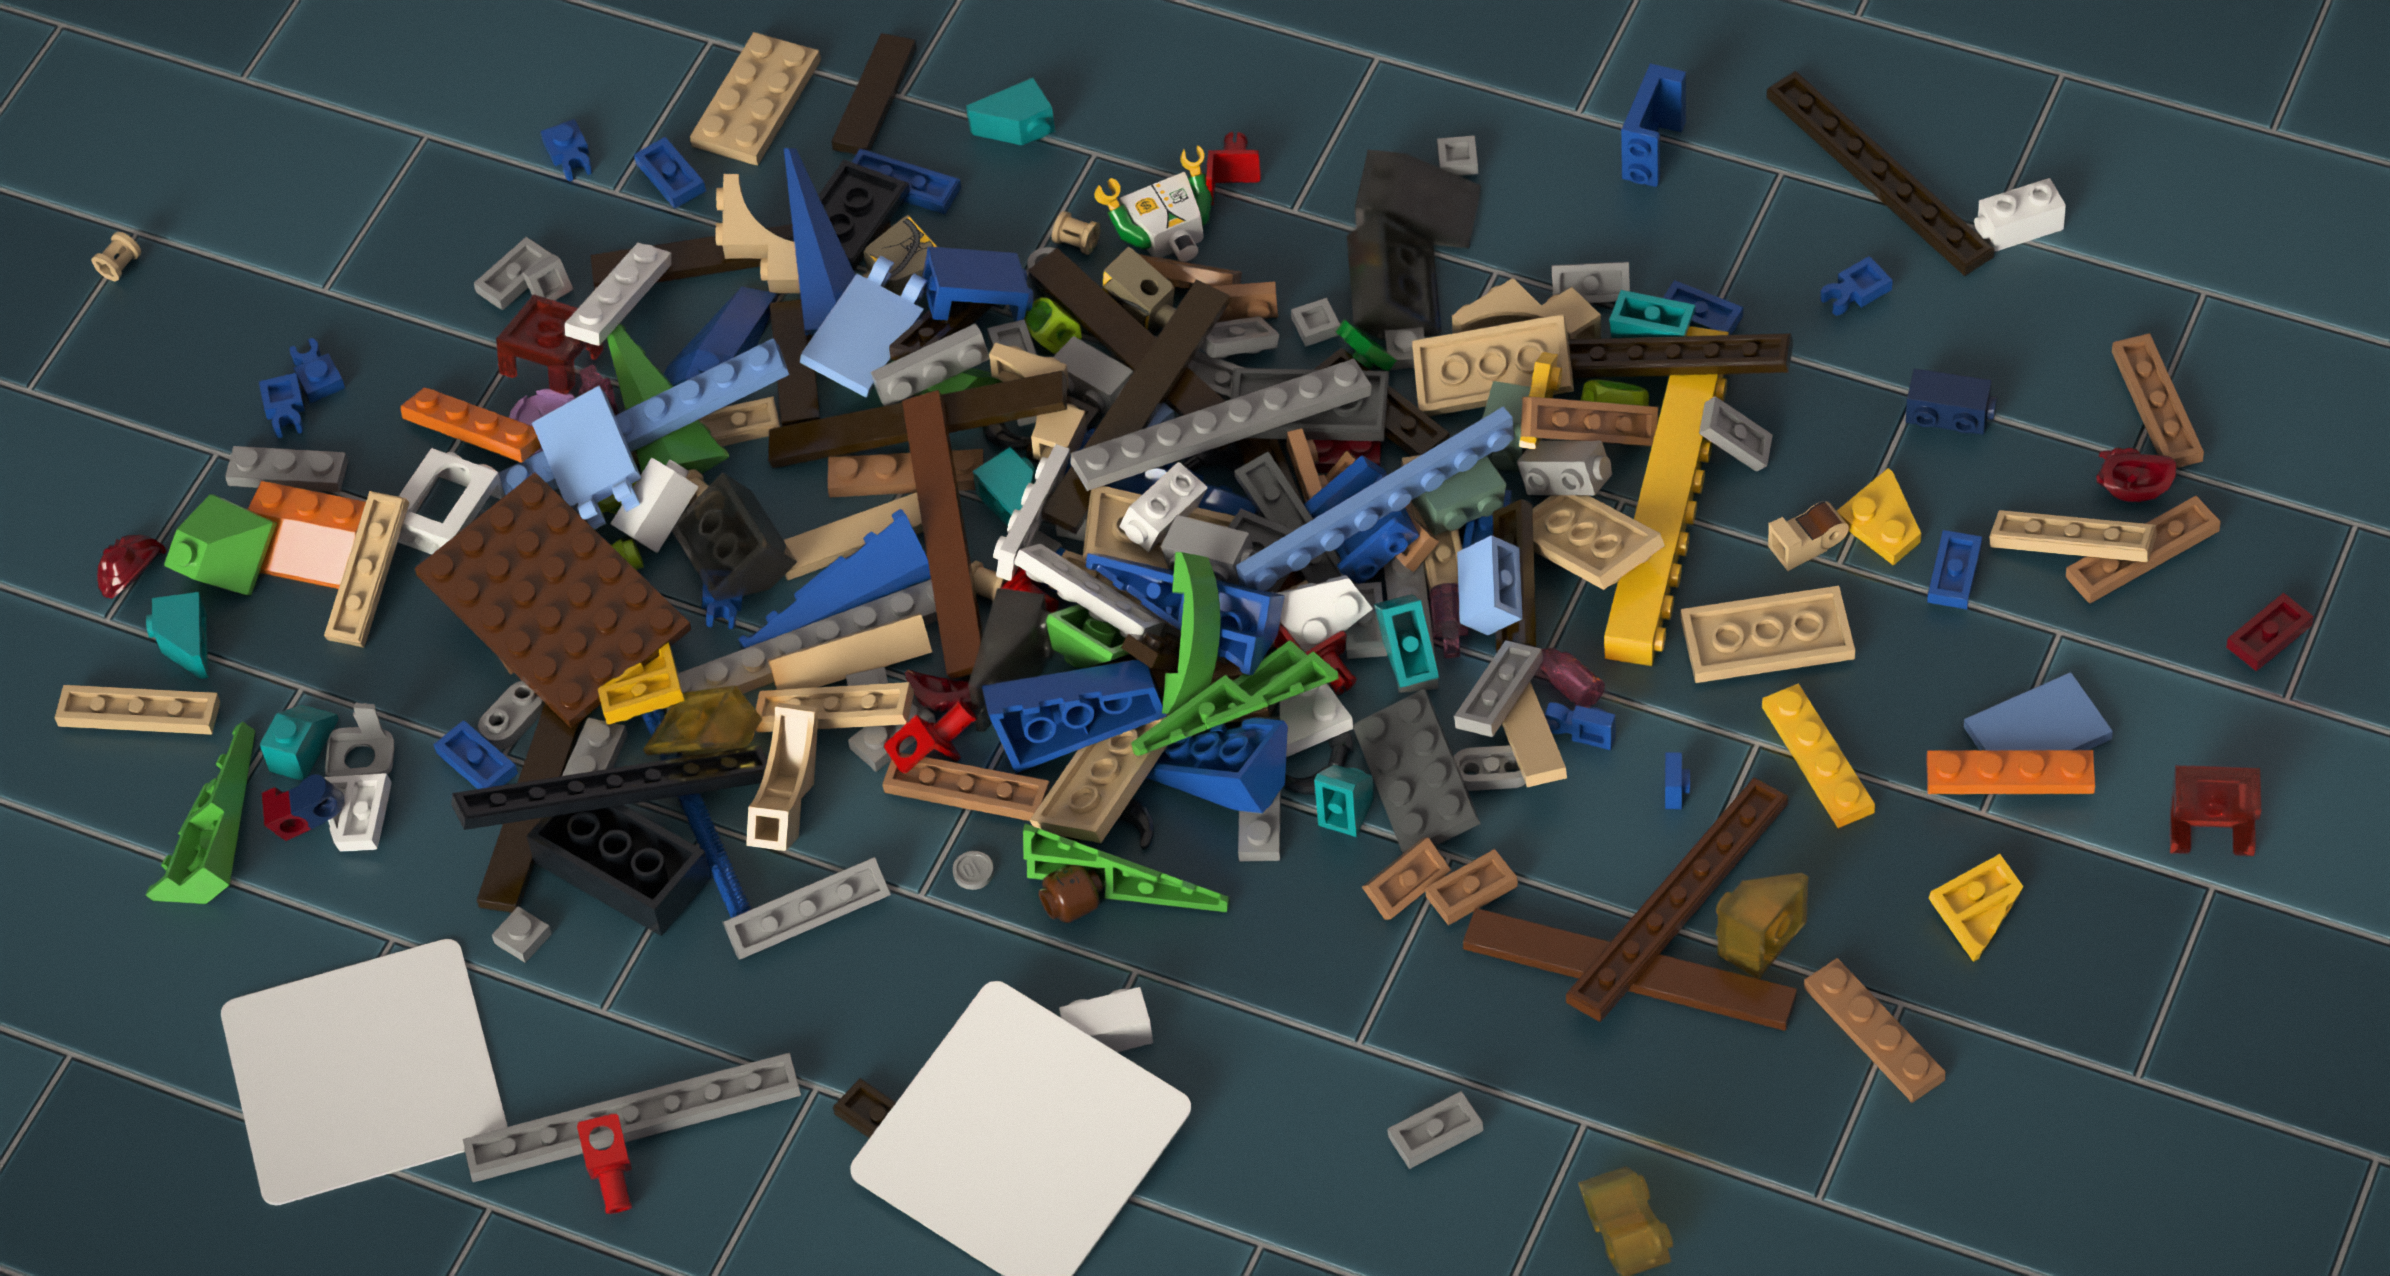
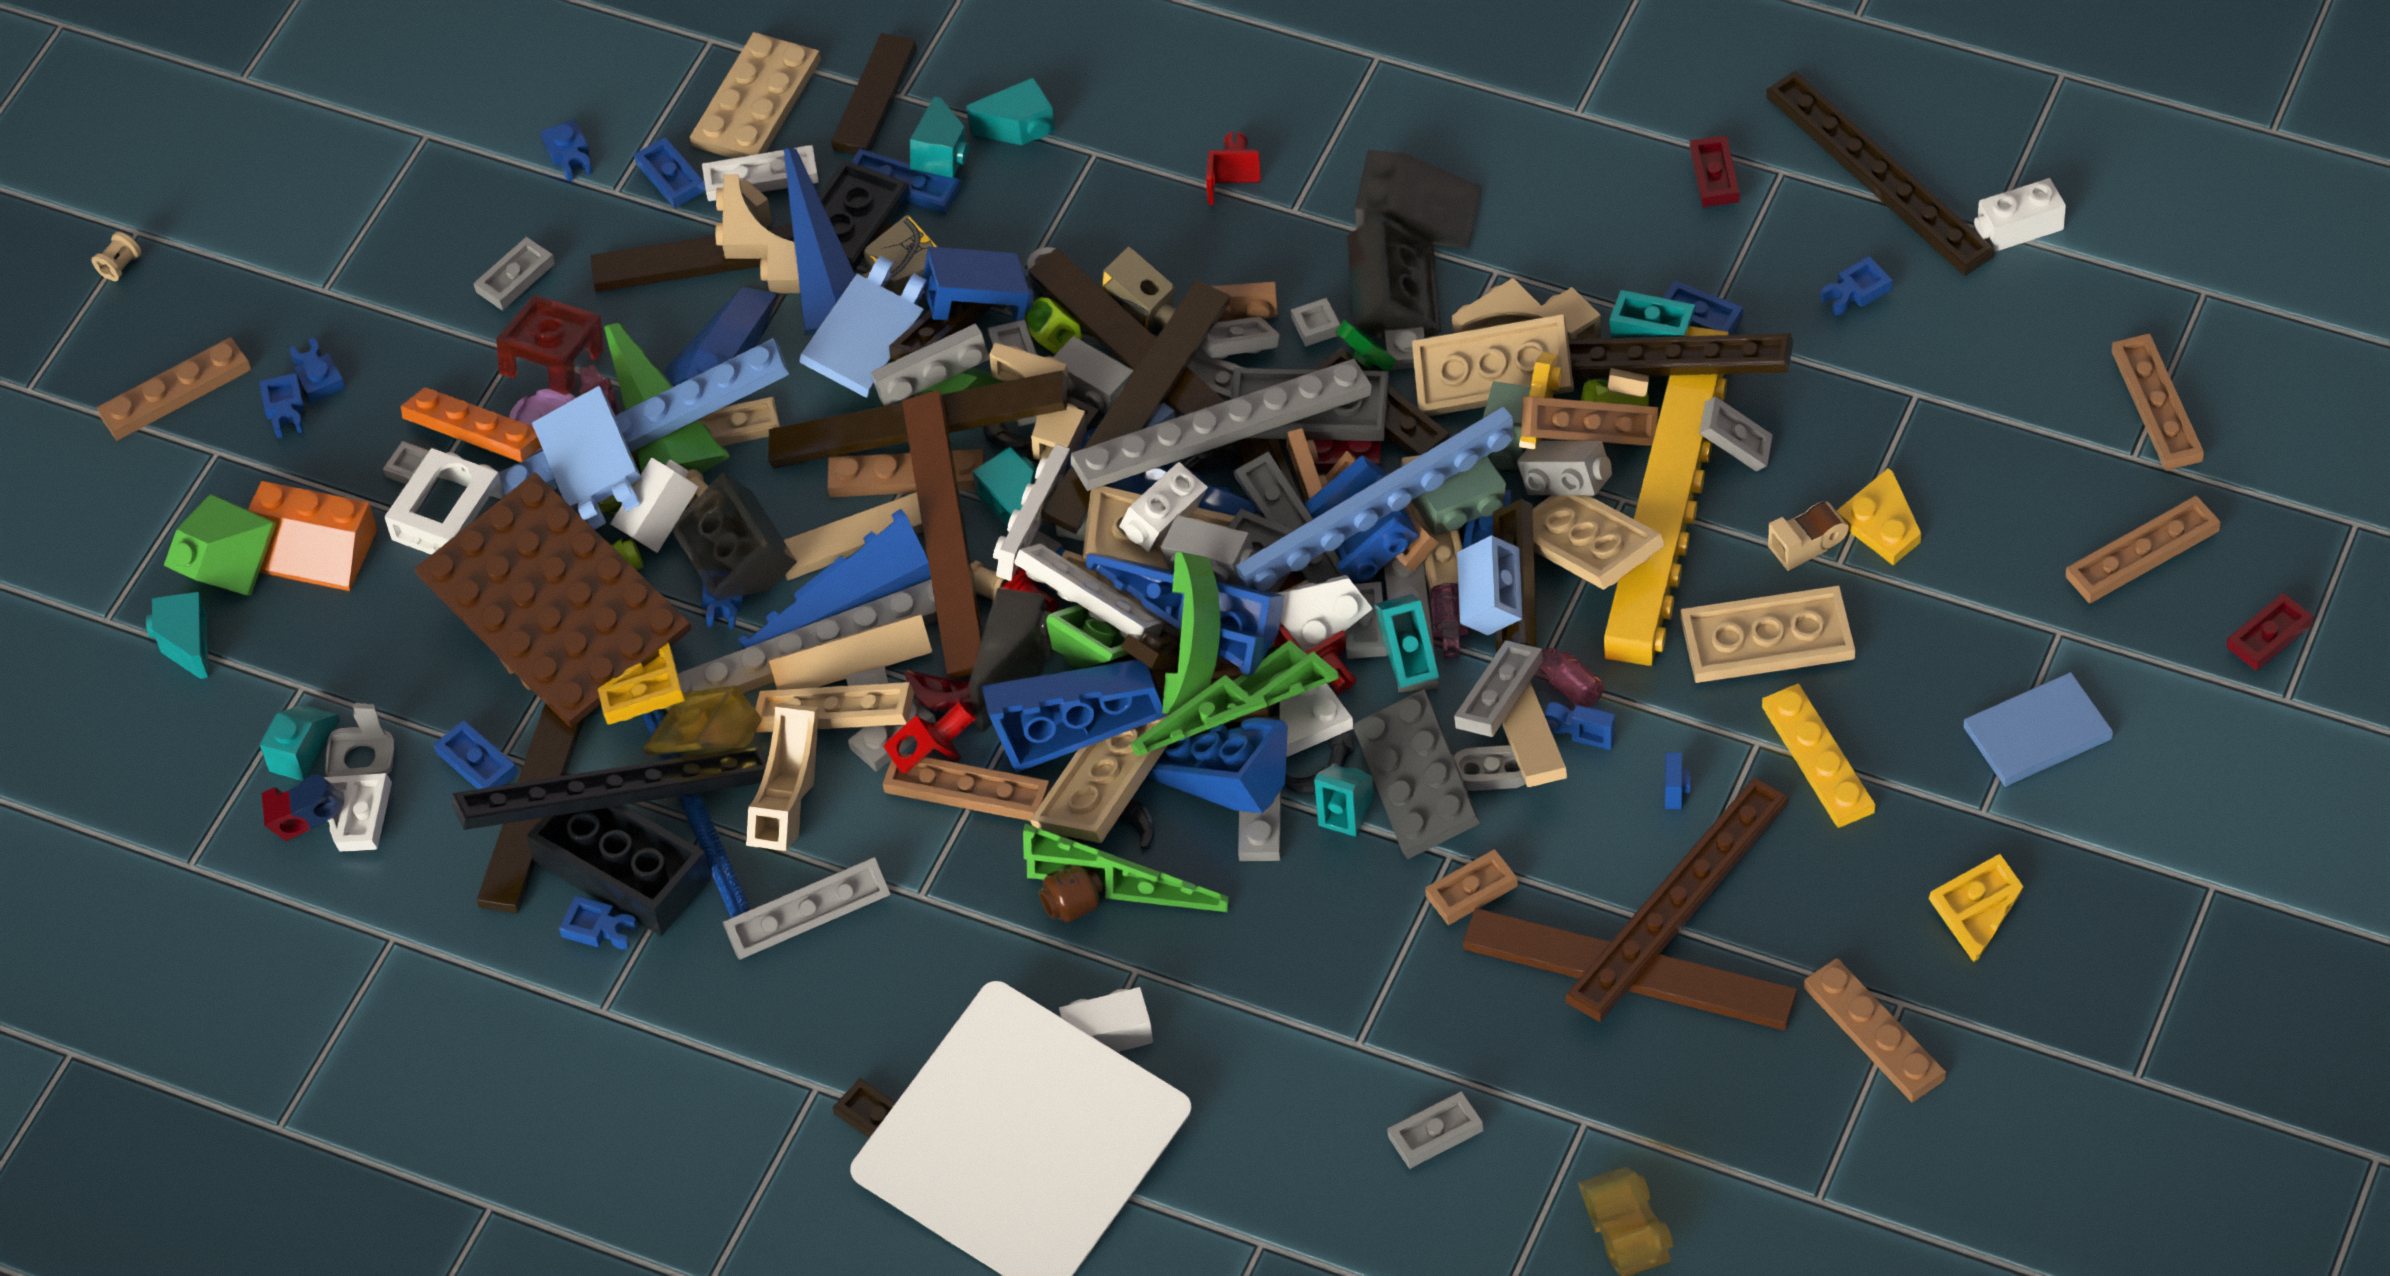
tan plate [55,685,220,734] -> none
dark red hat [97,535,167,599] -> none
bright green wedge [146,721,255,904] -> none
white piece [221,939,508,1205] -> none
light grey plate [225,446,348,492] -> none
tan tile [324,491,409,647] -> none
light grey plate [462,1053,801,1182] -> none
light grey plate [478,681,545,749] -> none
light grey plate [492,906,552,963] -> none
light grey plate [522,254,573,308] -> none
light grey plate [562,717,628,776] -> none
white plate [565,243,672,346] -> none
red bracket [577,1113,632,1214] -> none
dark brown tile [770,299,821,427] -> none
light grey piece [952,851,994,890] -> none
tan bush [1052,211,1101,255] -> none
torso [1094,145,1212,262] -> none
medium nougat plate [1139,254,1242,288] -> none
medium nougat plate [1362,837,1451,920] -> none
light grey plate [1437,136,1478,177] -> none
light grey plate [1551,261,1630,303] -> none
blue panel [1621,63,1686,187] -> none
clear yellow slope [1716,873,1808,979] -> none
dark blue brick [1906,368,1998,435] -> none
orange plate [1926,750,2095,794] -> none
blue plate [1927,530,1982,609] -> none
tan tile [1989,510,2157,562] -> none
dark red hat [2096,447,2176,502] -> none
clear red panel [2169,765,2261,856] -> none
none -> medium nougat plate [96,337,251,441]
none -> light grey tile [383,441,429,485]
none -> blue plate [559,895,638,949]
none -> white plate [702,145,819,201]
none -> tan tile [740,179,772,228]
none -> teal slope [910,97,969,178]
none -> tan tile [1607,368,1649,397]
none -> dark red plate [1689,135,1740,207]

